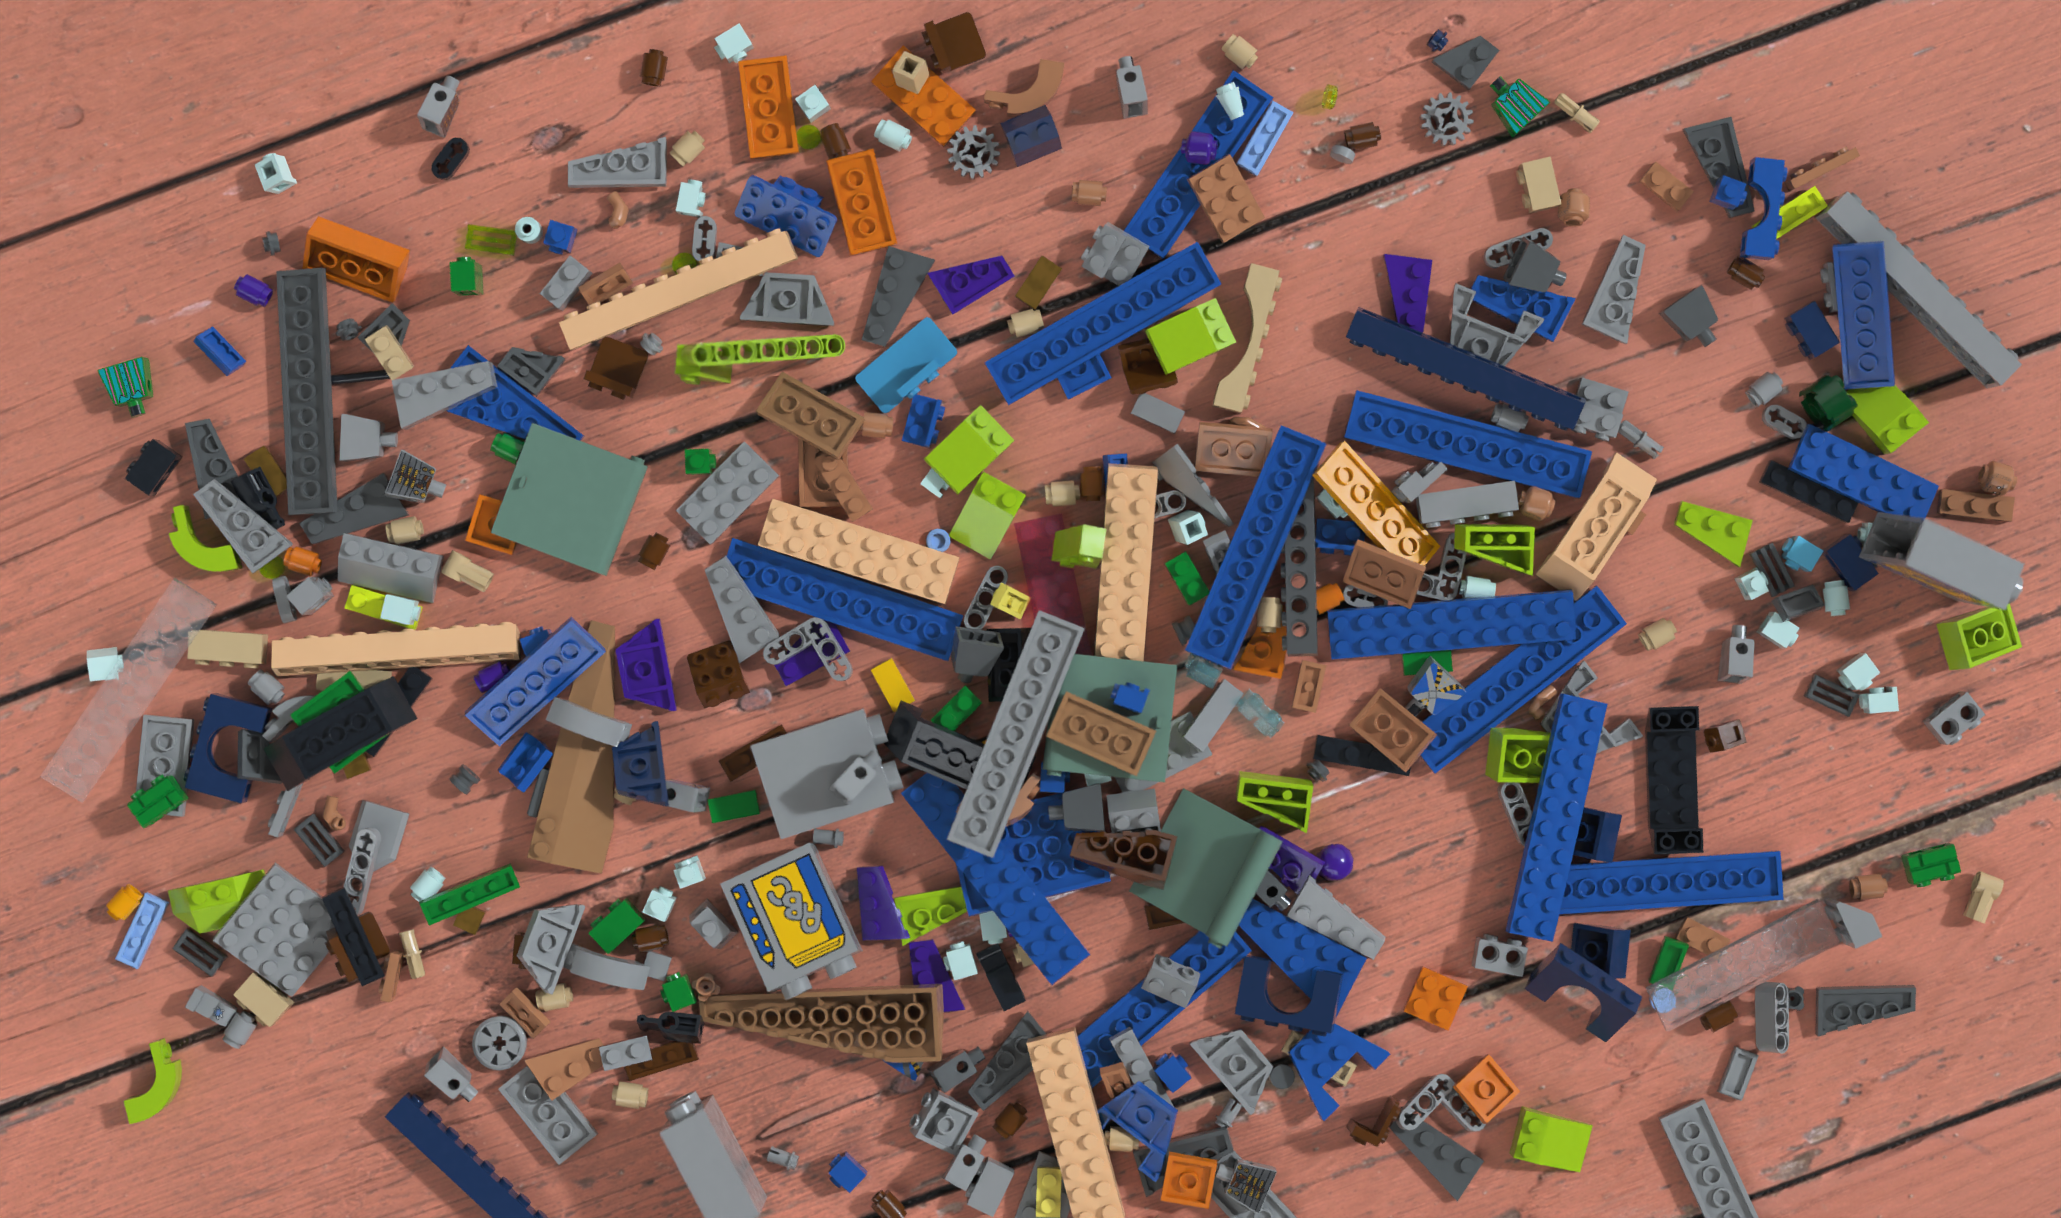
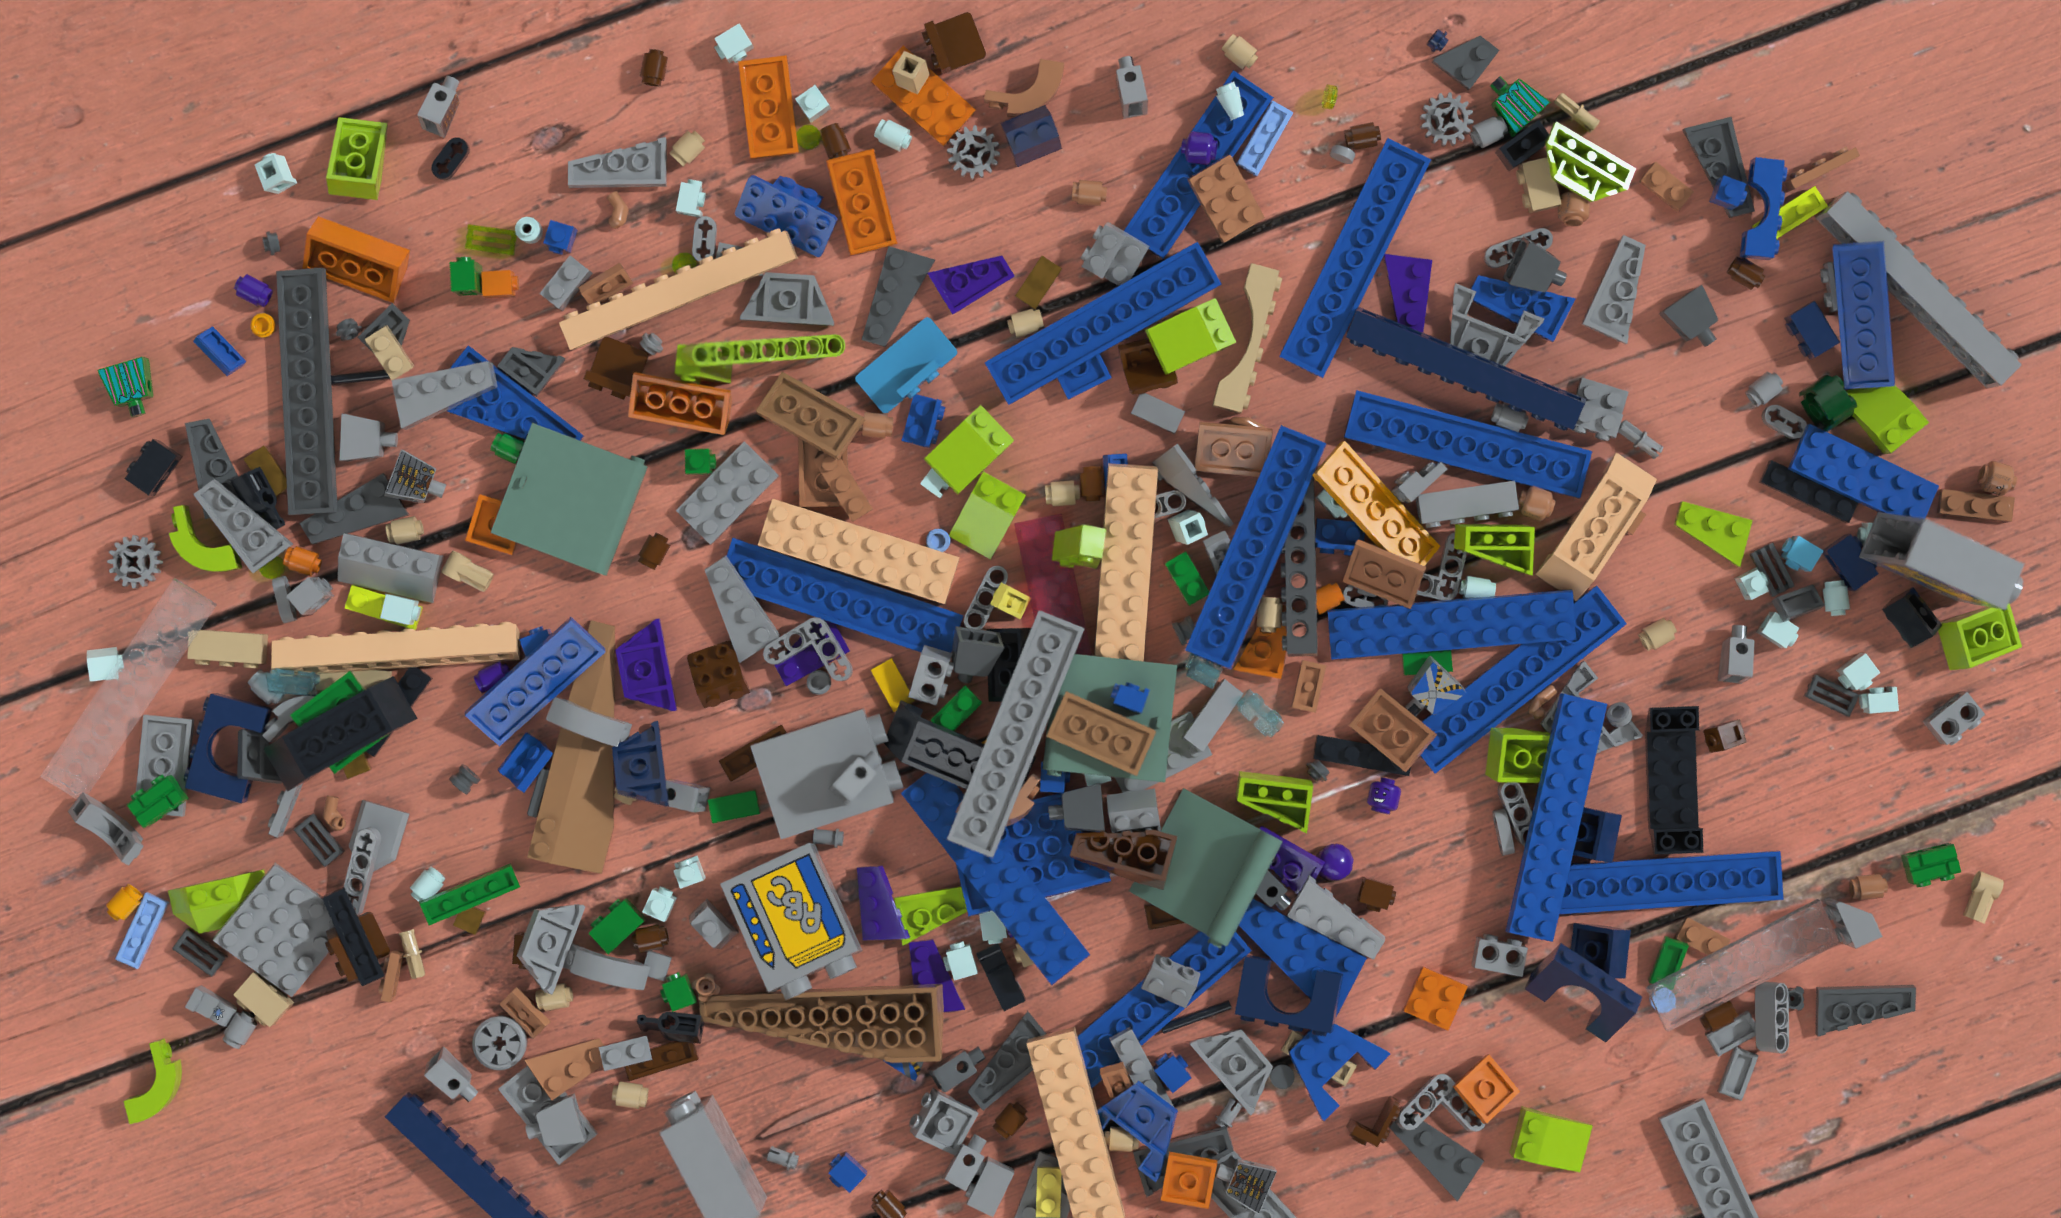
none -> light grey arch [68,792,144,866]
none -> light grey gear [107,535,163,588]
none -> light orange plate [250,313,276,338]
none -> clear light blue hinge [266,668,320,696]
none -> lime slope [326,117,388,200]
none -> orange brick [481,270,519,298]
none -> light grey torso [526,1093,588,1147]
none -> orange slope [628,372,732,435]
none -> light grey tile [807,670,831,695]
none -> light grey brick [908,645,954,705]
none -> black bar [1162,1000,1232,1034]
none -> blue plate [1279,138,1431,378]
none -> reddish brown brick [1357,877,1396,912]
none -> dark purple head [1367,777,1401,815]
none -> light grey brick [1470,116,1508,148]
none -> light grey beam [1492,808,1515,856]
none -> black brick [1495,120,1549,172]
none -> lime wedge [1545,122,1636,202]
none -> light grey tile [1606,702,1632,727]
none -> light grey tile [1705,1011,1756,1057]
none -> black brick [1882,587,1943,648]

